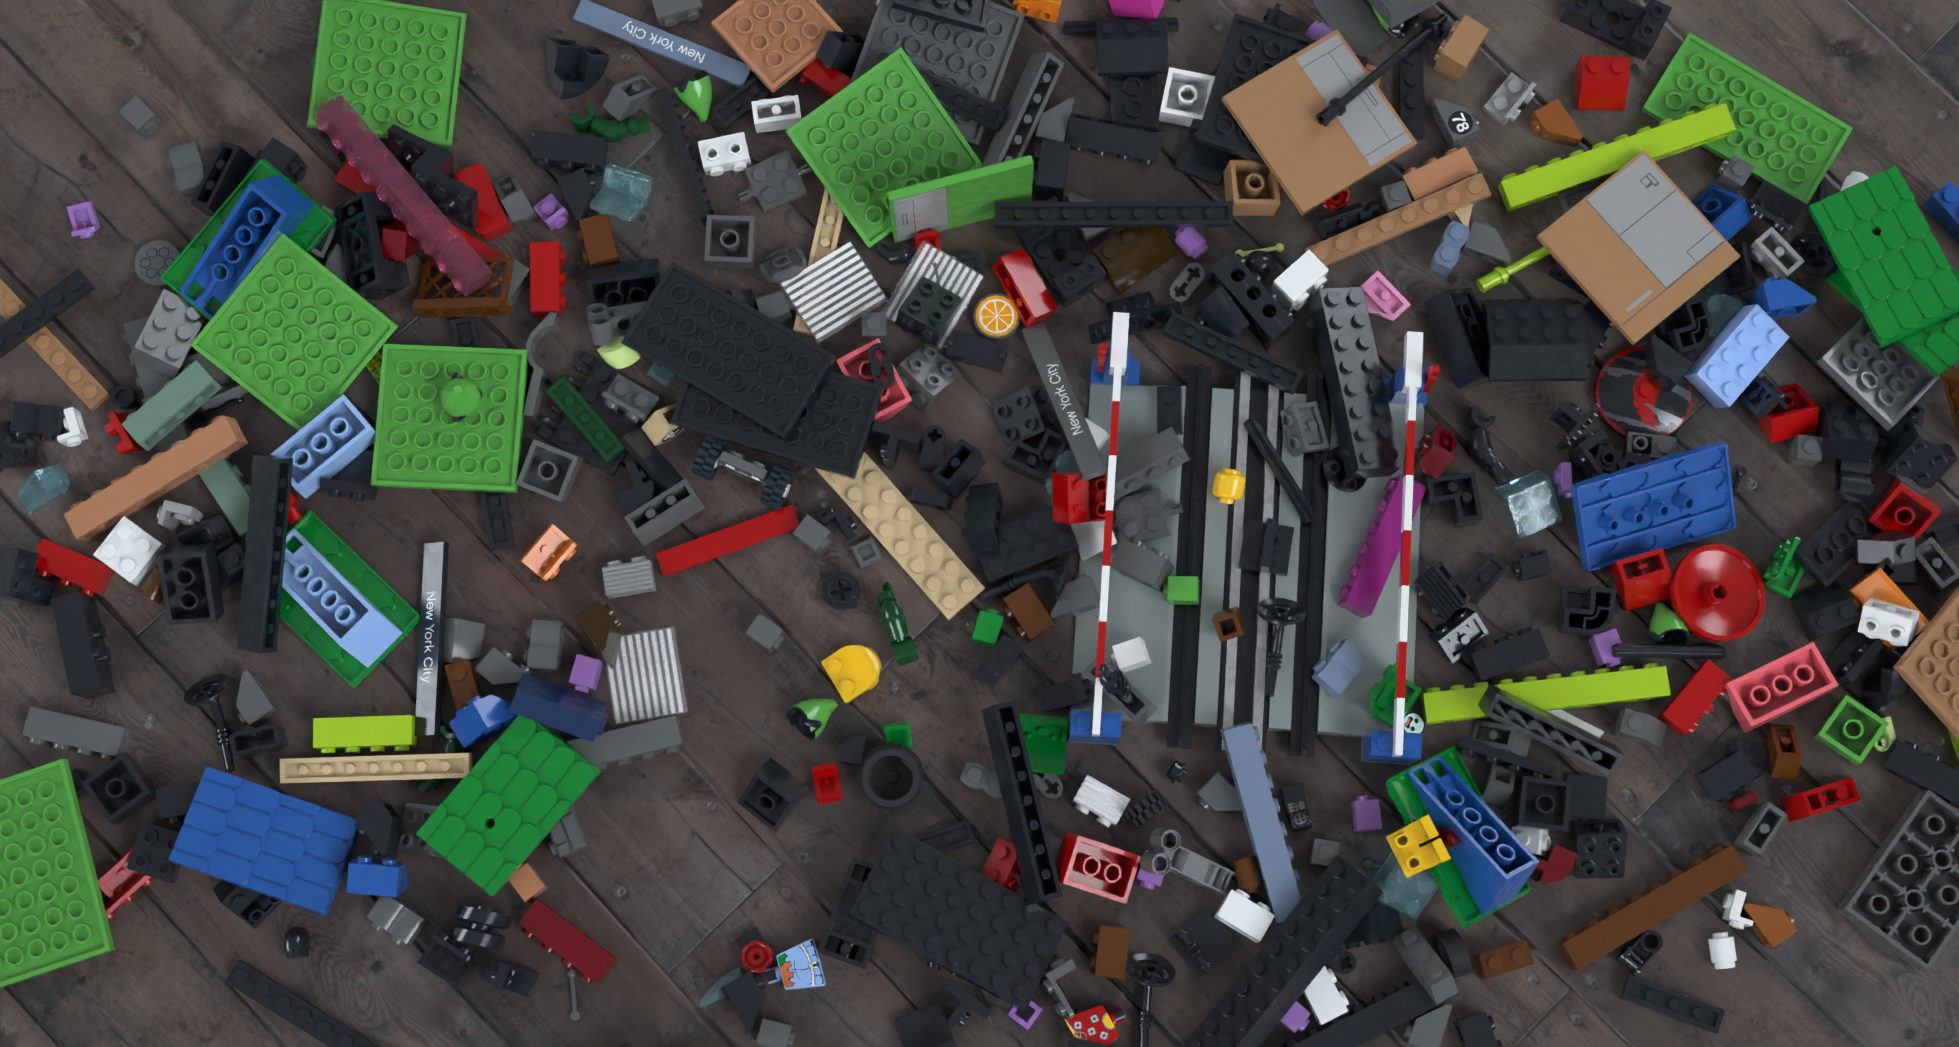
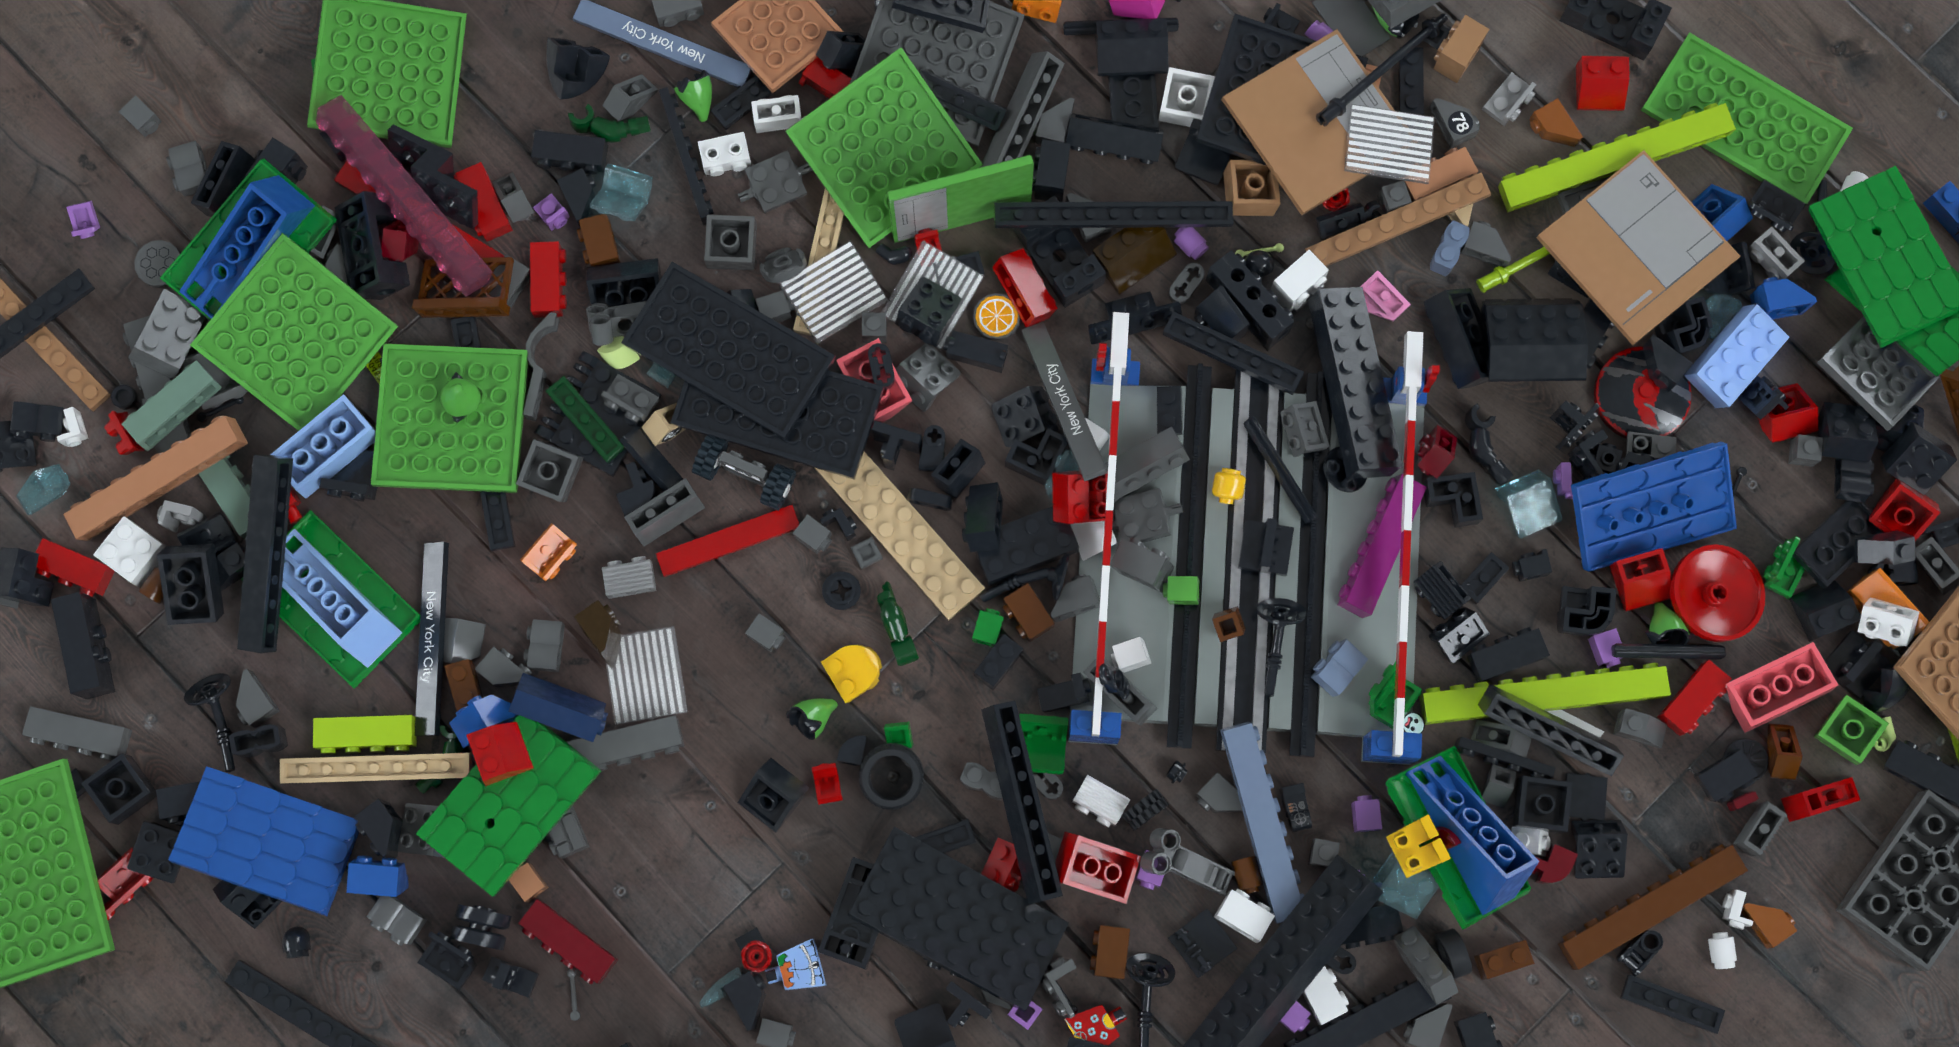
medium lavender brick [569,654,604,694] -> none
dark grey brick [1715,155,1754,194] -> none
none -> red slope [466,722,534,786]
none -> piece [1344,104,1435,184]

